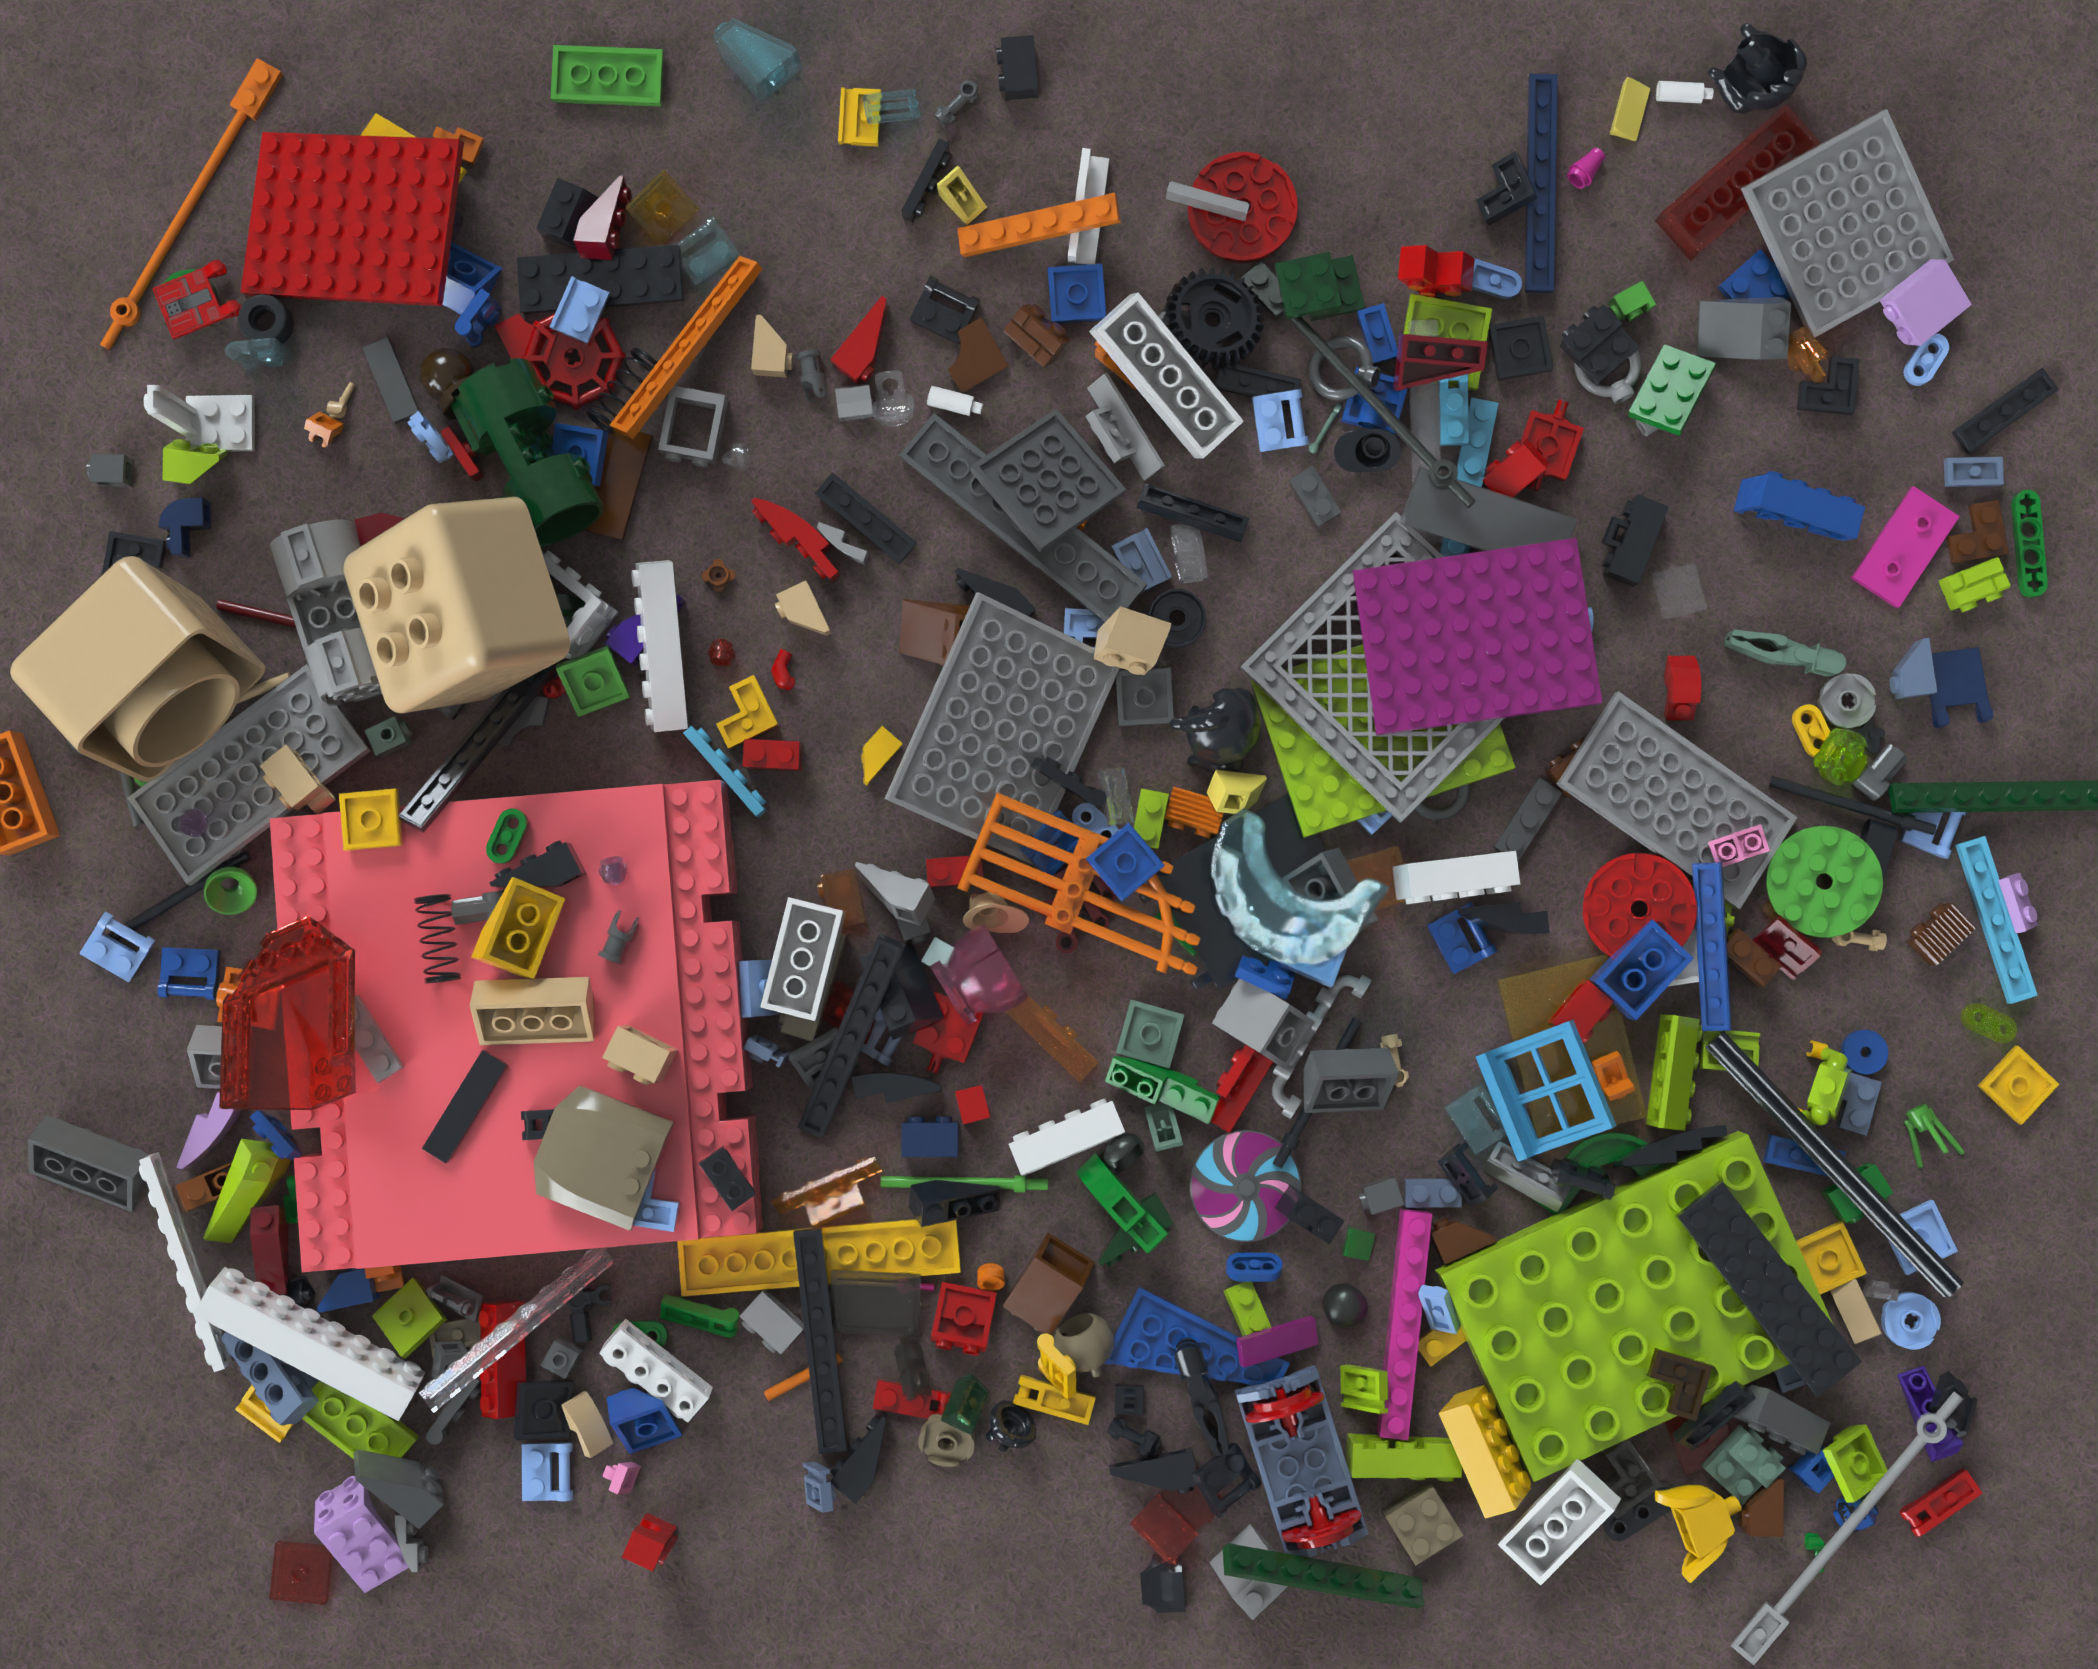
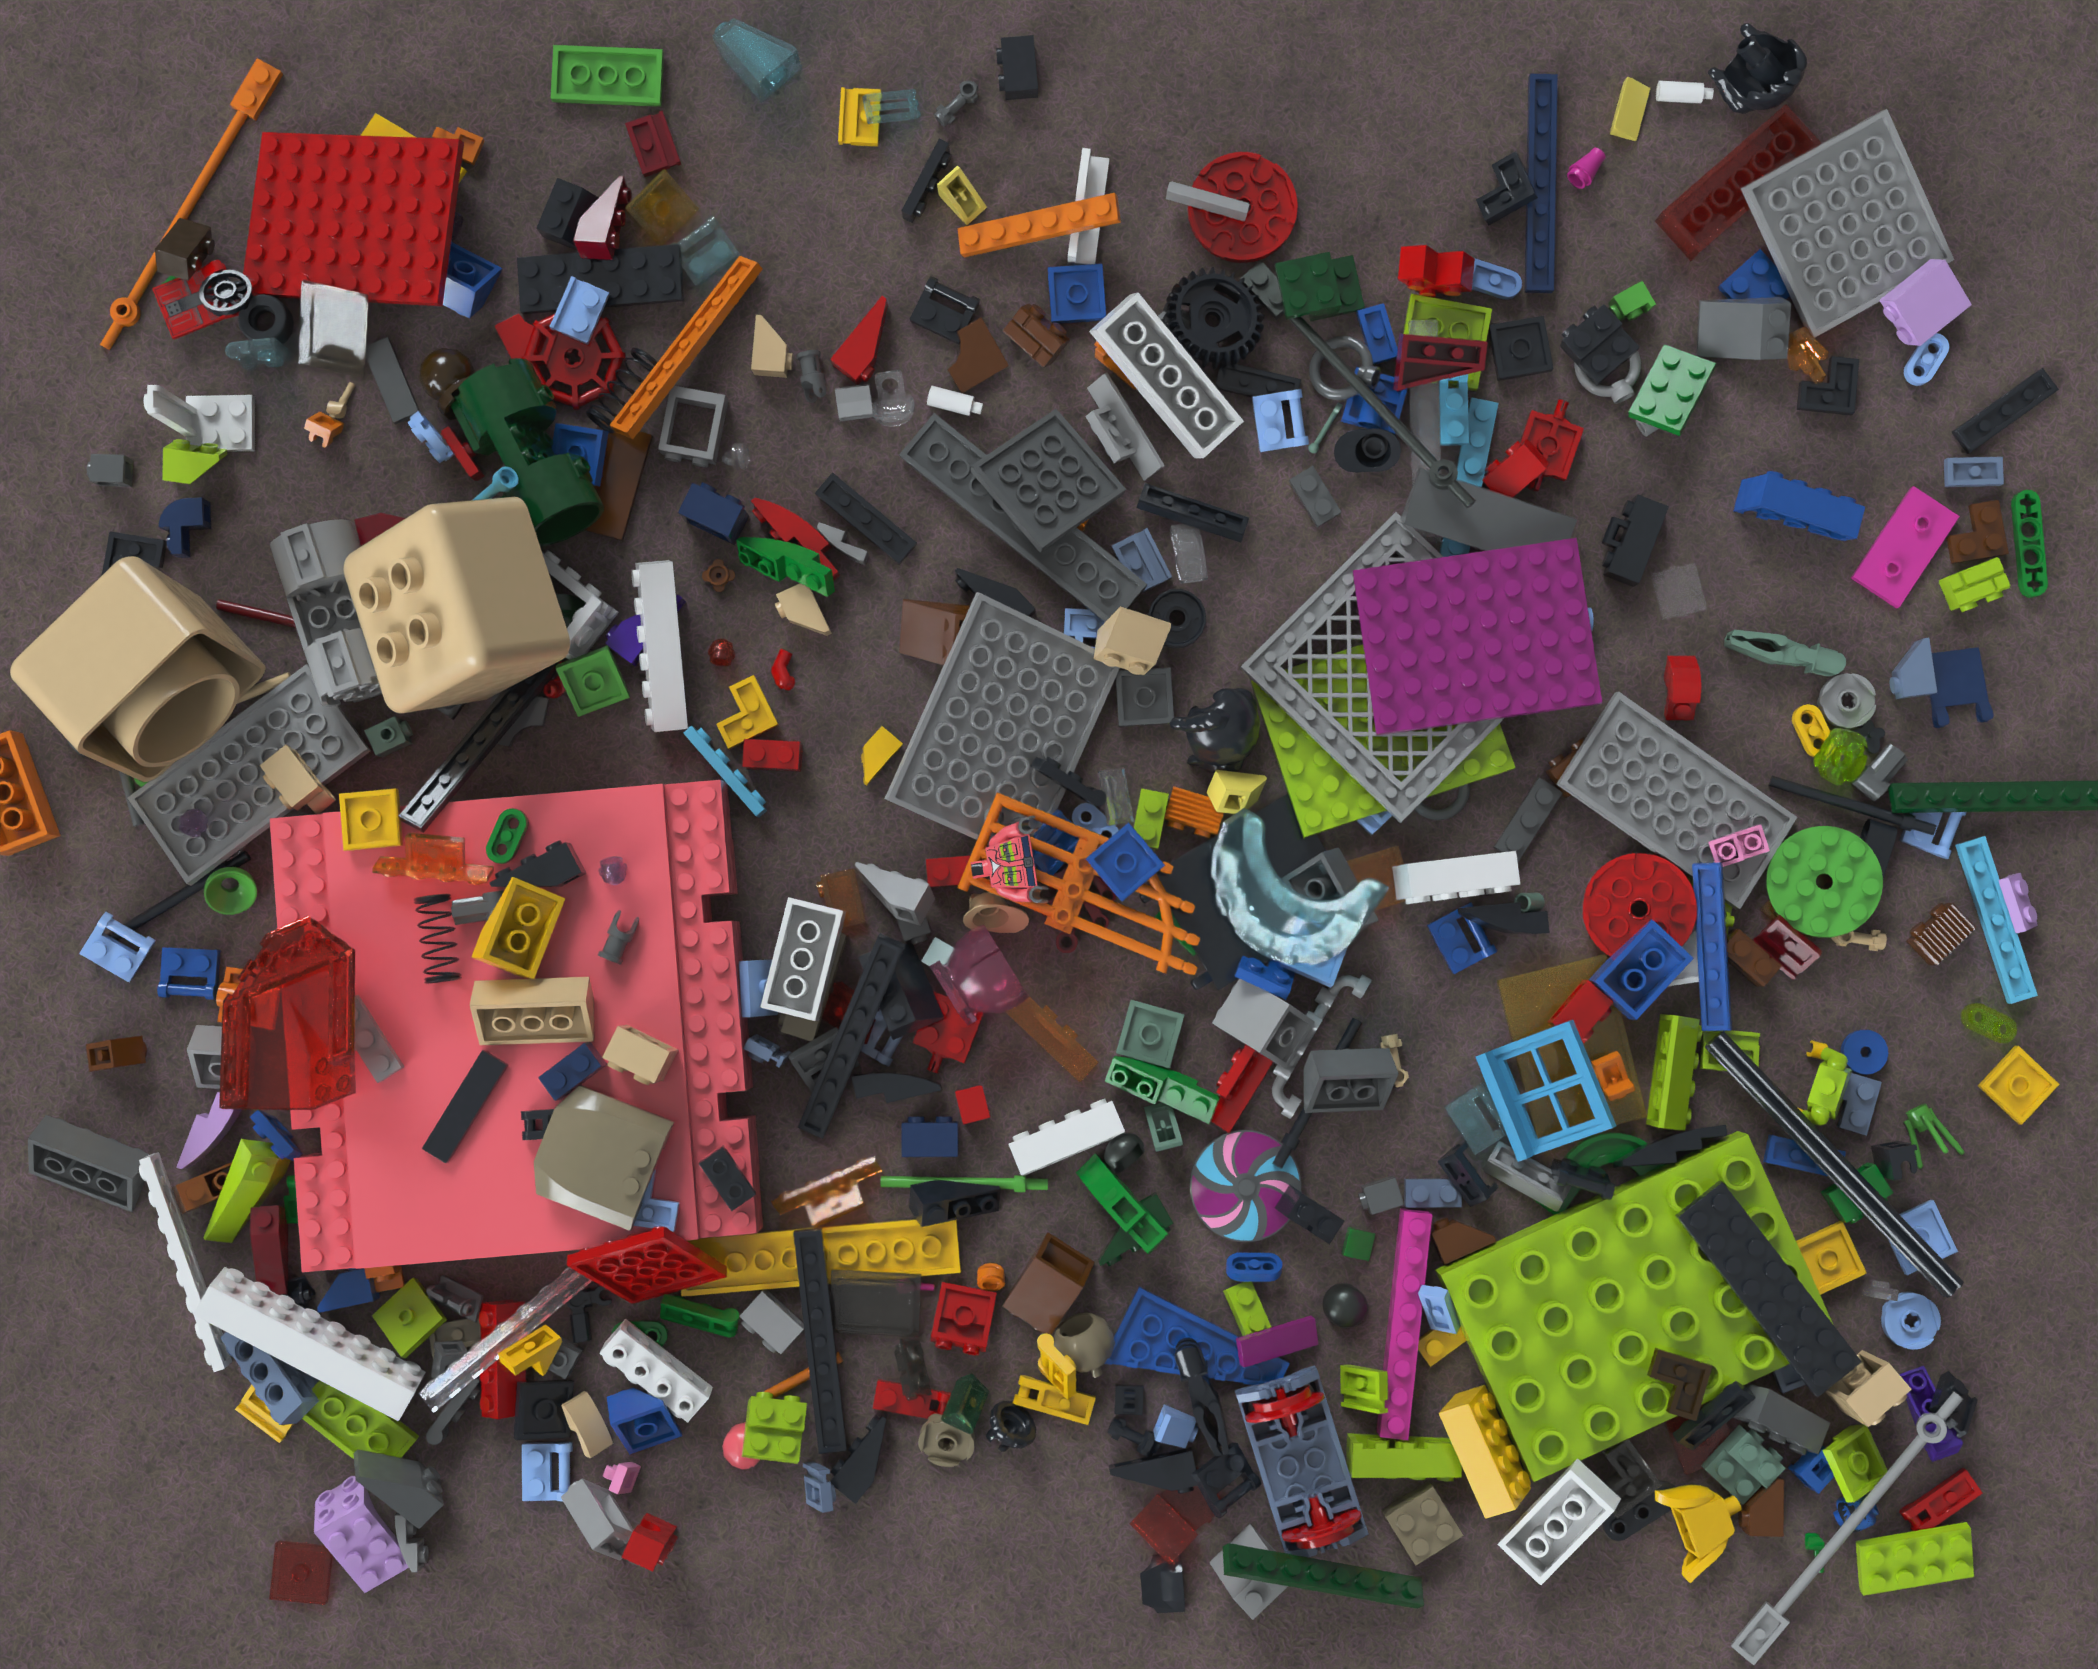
blue plate [455,288,502,347] -> none
tan slope [1830,1279,1882,1344] -> none
none -> reddish brown slope [86,1035,147,1072]
none -> dark brown brick [155,218,215,281]
none -> black wheel [199,270,253,317]
none -> clear smoke piece [299,280,369,378]
none -> clear orange bracket [372,833,494,885]
none -> medium azure piece [471,467,518,501]
none -> yellow slope [498,1324,562,1376]
none -> dark blue brick [538,1042,607,1101]
none -> light grey window [561,1478,634,1561]
none -> red plate [567,1226,727,1304]
none -> dark red plate [625,111,682,177]
none -> dark blue brick [678,482,749,545]
none -> coral hair [722,1422,760,1470]
none -> green slope [736,537,835,597]
none -> lime plate [742,1392,807,1464]
none -> torso [970,816,1048,903]
none -> light blue slope [1153,1405,1198,1448]
none -> sand green hinge [1514,892,1545,912]
none -> tan brick [1825,1350,1912,1427]
none -> lime plate [1856,1522,1974,1596]
none -> black hinge [1871,1141,1918,1180]

